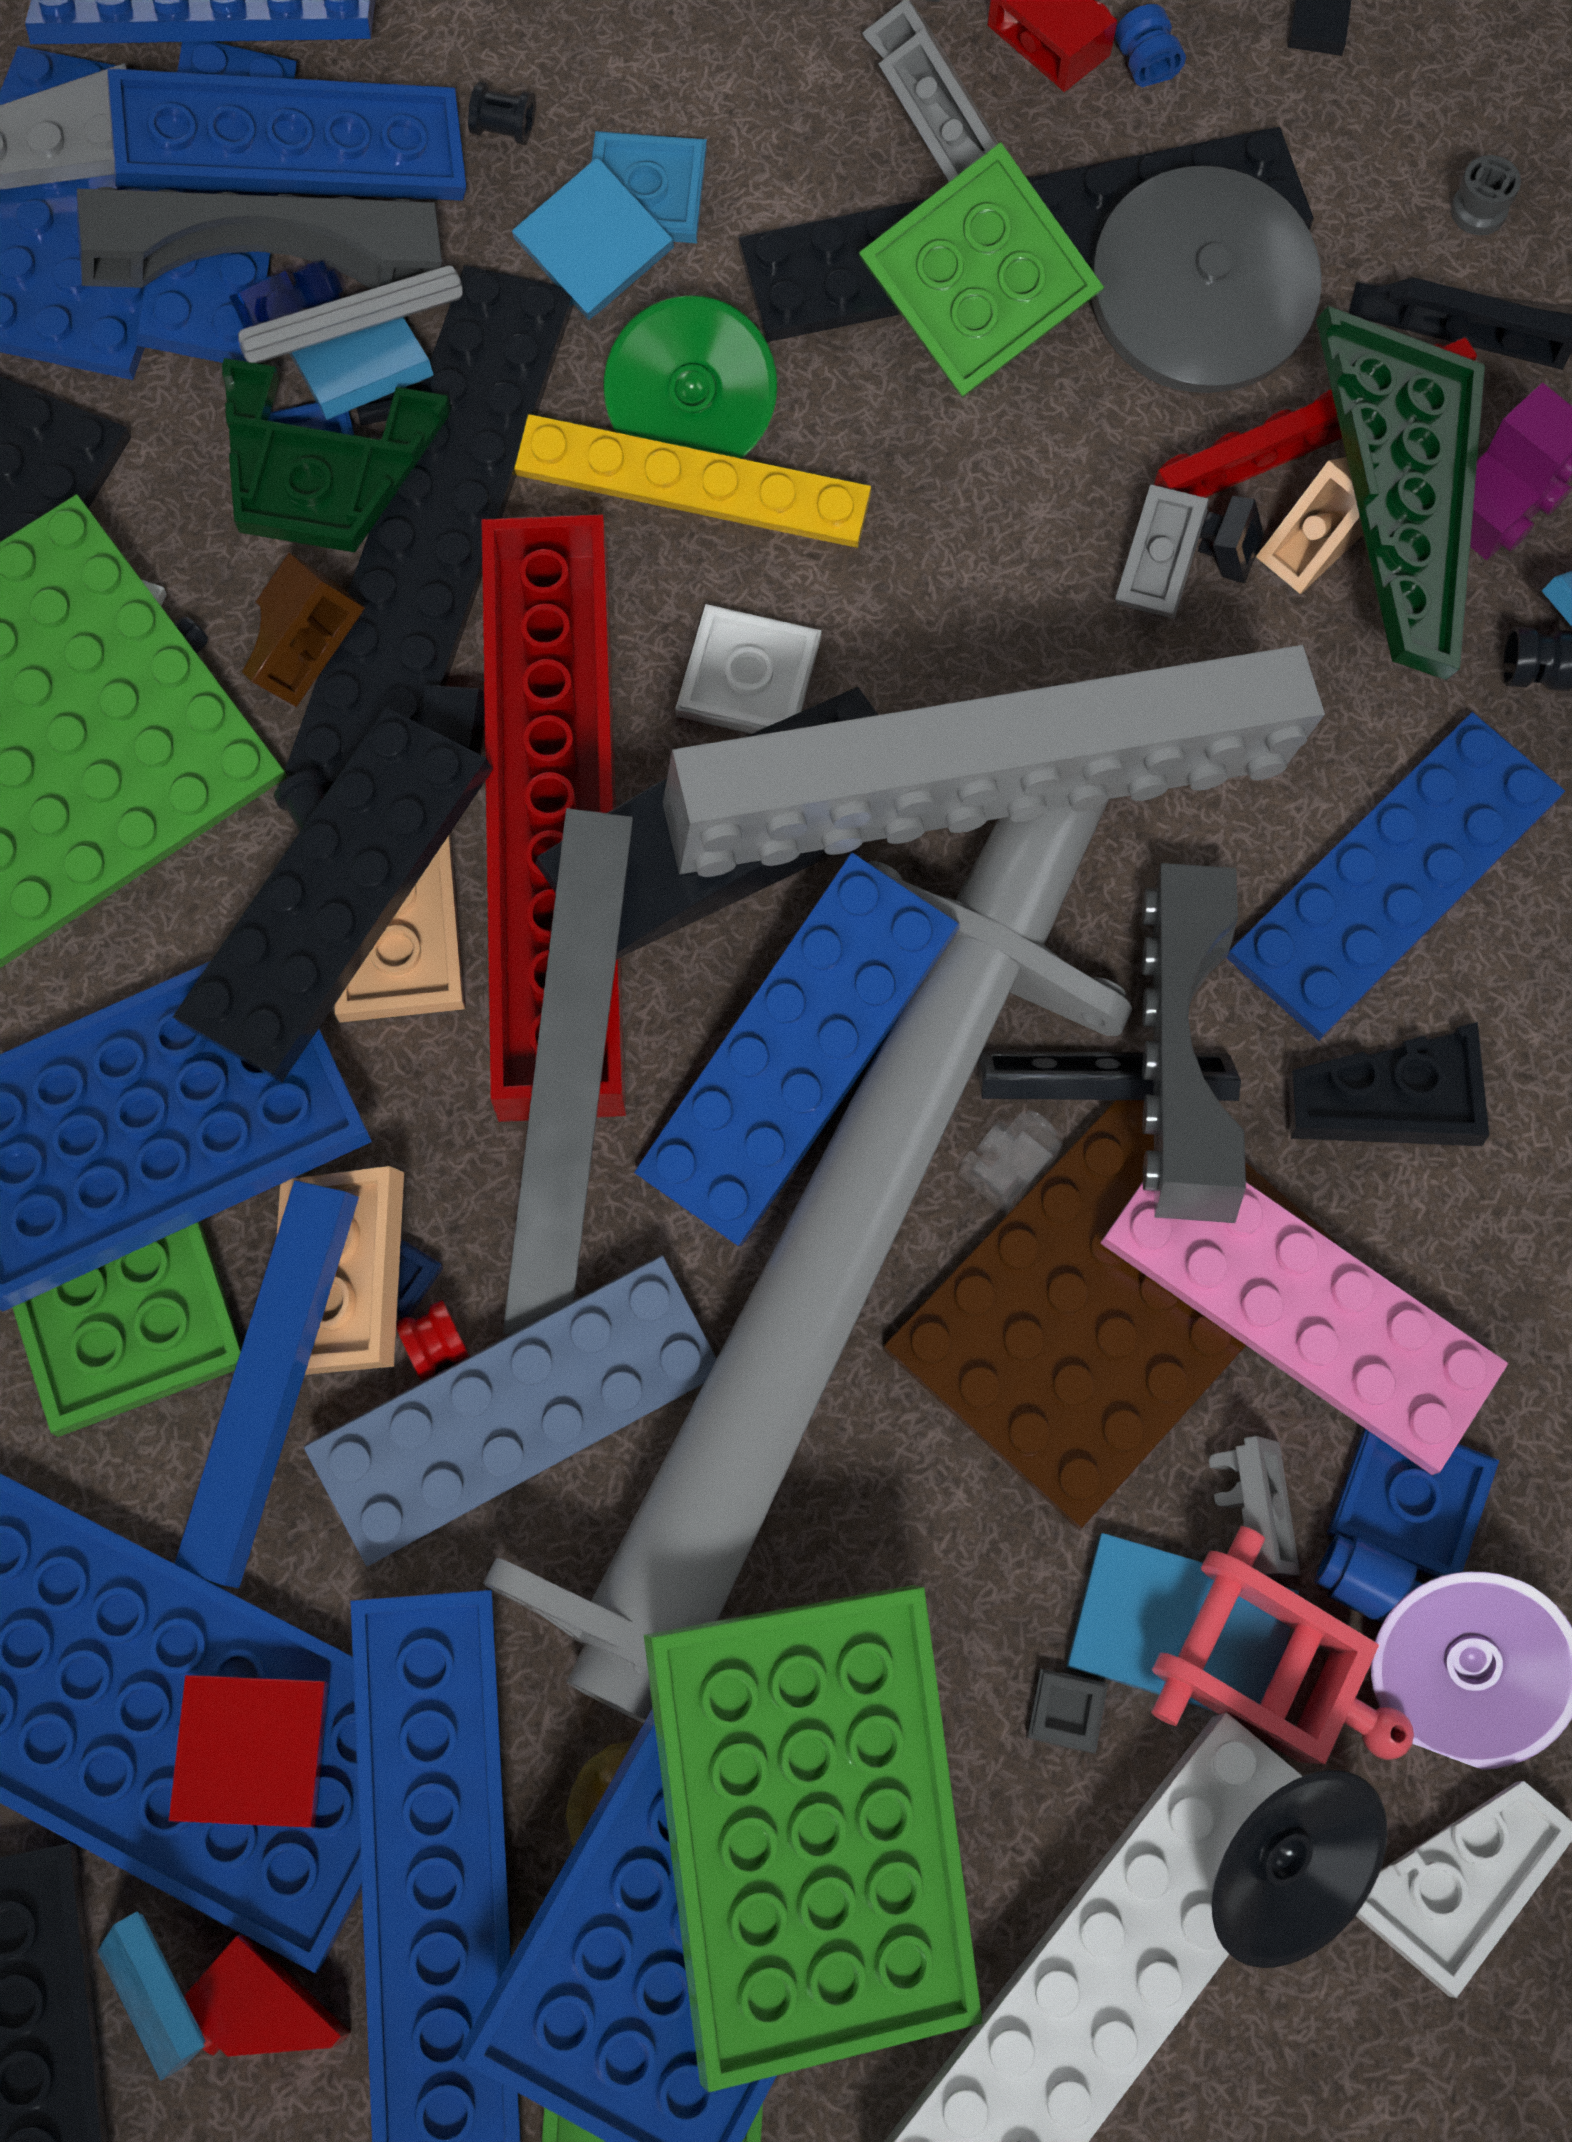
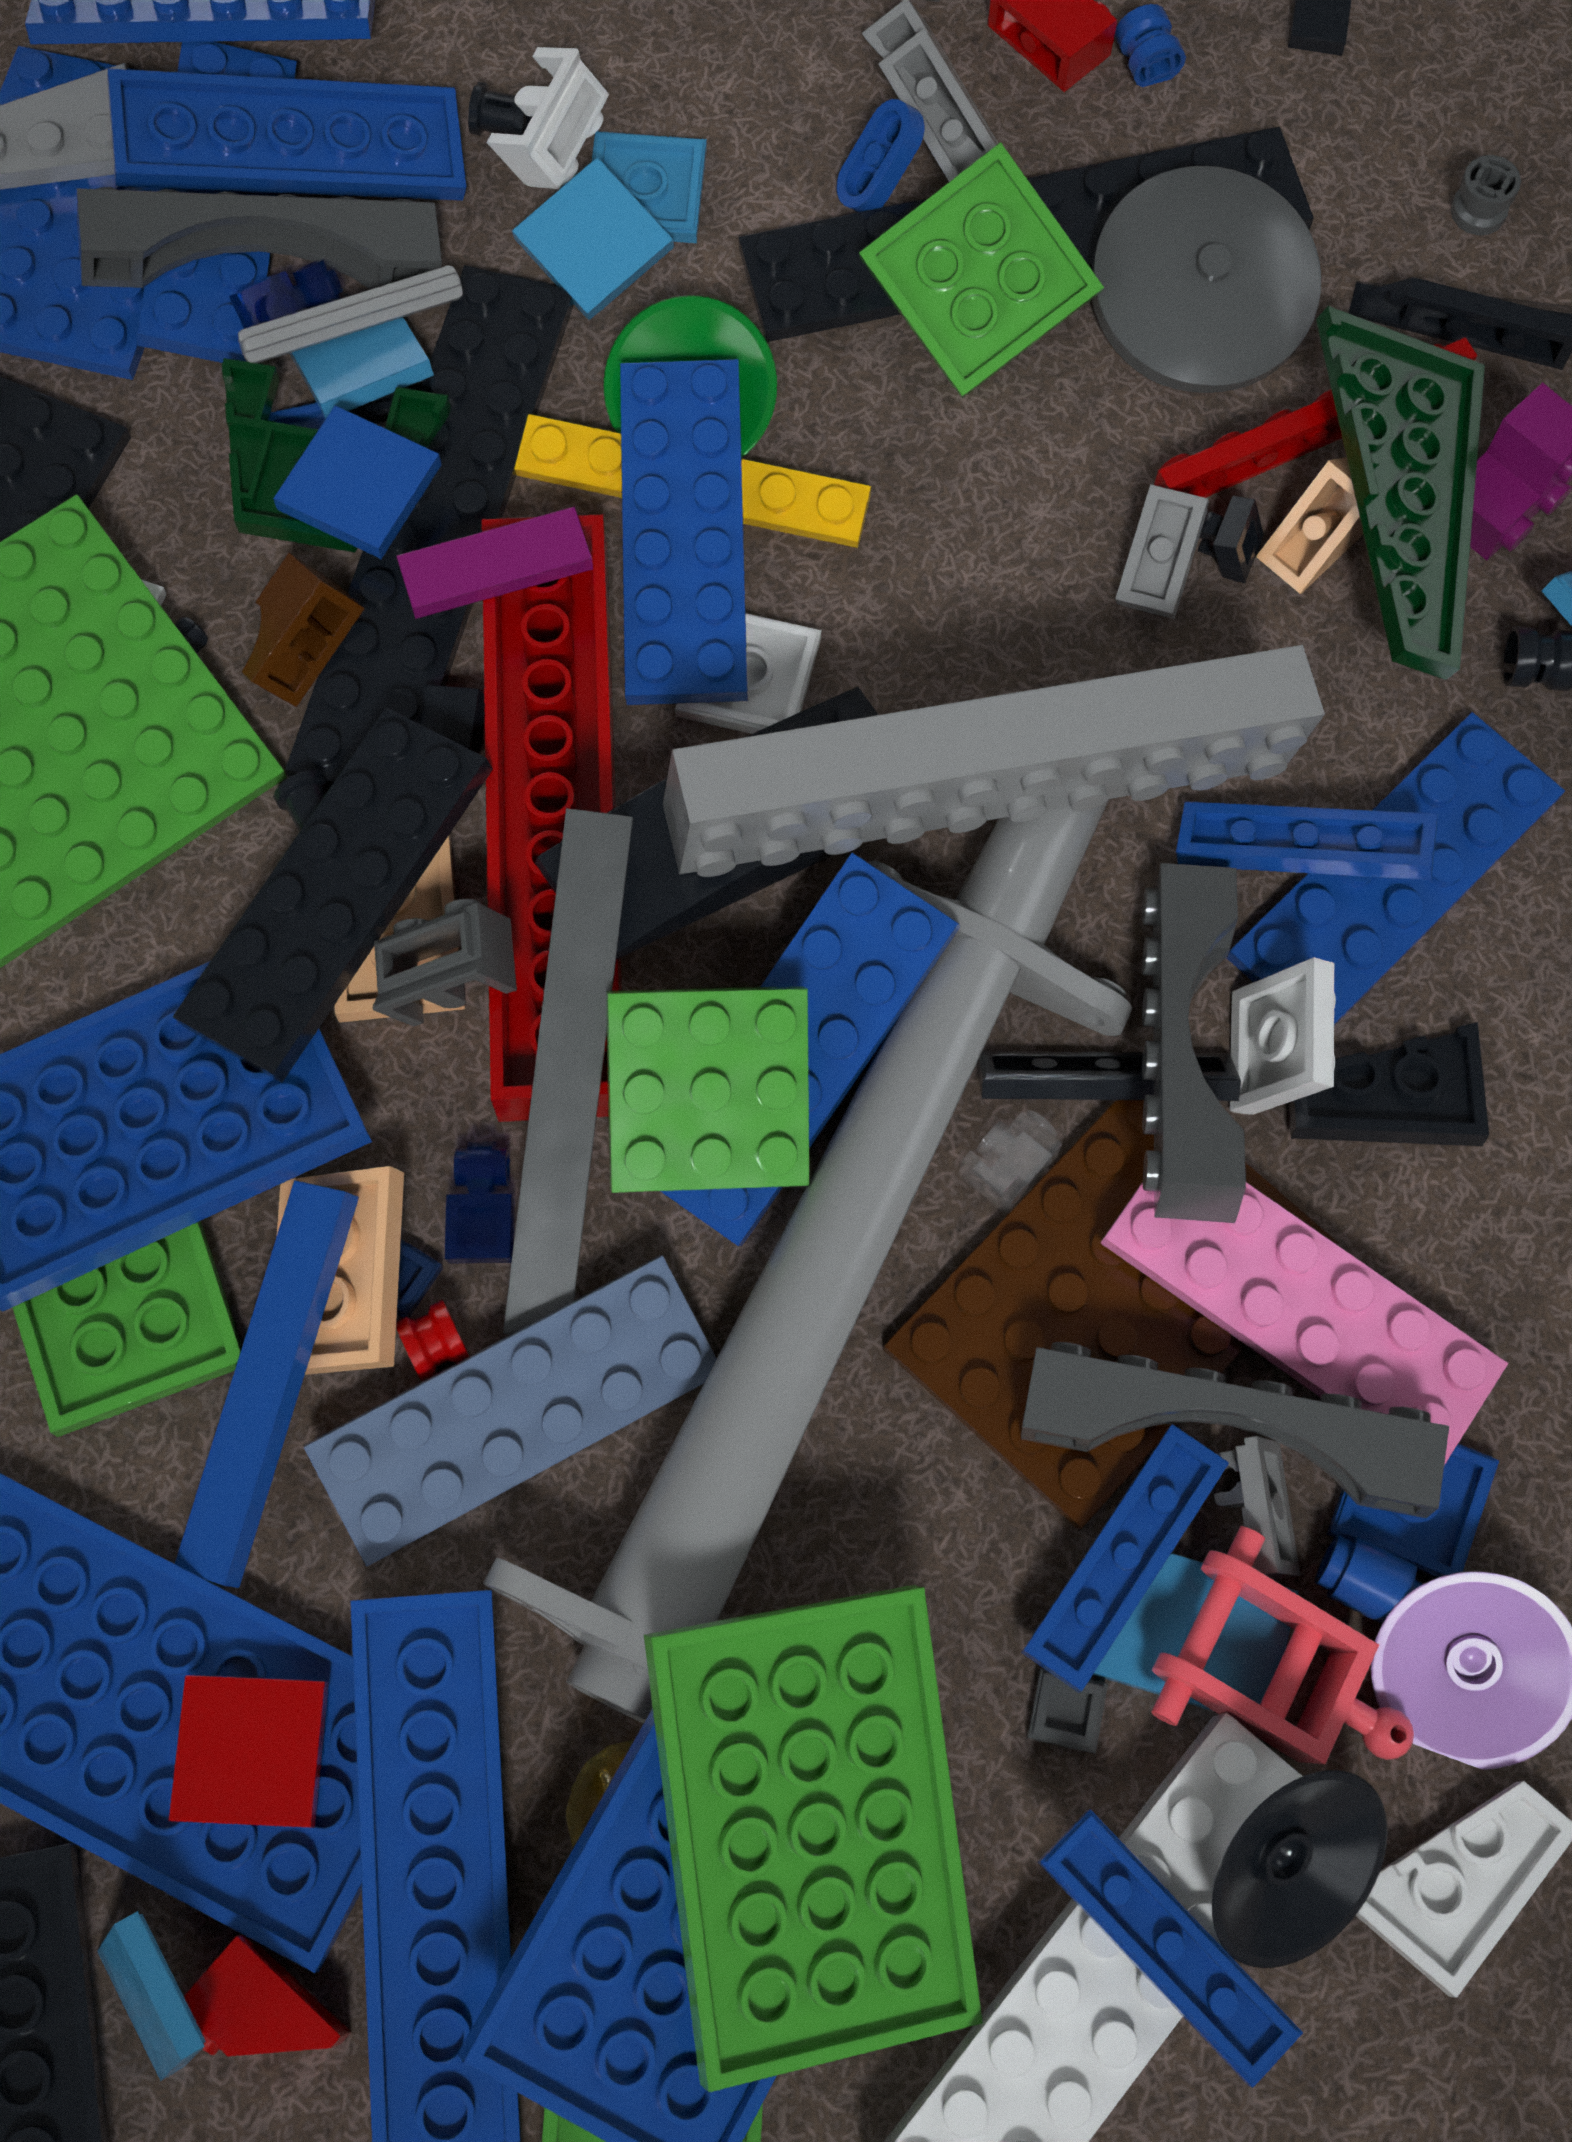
none -> blue tile [273,405,441,559]
none -> dark grey window [373,899,517,1026]
none -> magenta tile [397,507,593,619]
none -> clear blue plate [444,1141,515,1264]
none -> white window [486,47,609,189]
none -> bright green plate [606,986,809,1193]
none -> blue plate [620,359,748,705]
none -> blue plate [837,99,925,212]
none -> dark grey arch [1021,1342,1449,1518]
none -> blue plate [1021,1424,1229,1693]
none -> blue tile [1037,1809,1303,2088]
none -> blue plate [1176,802,1437,880]
none -> white plate [1230,957,1336,1115]

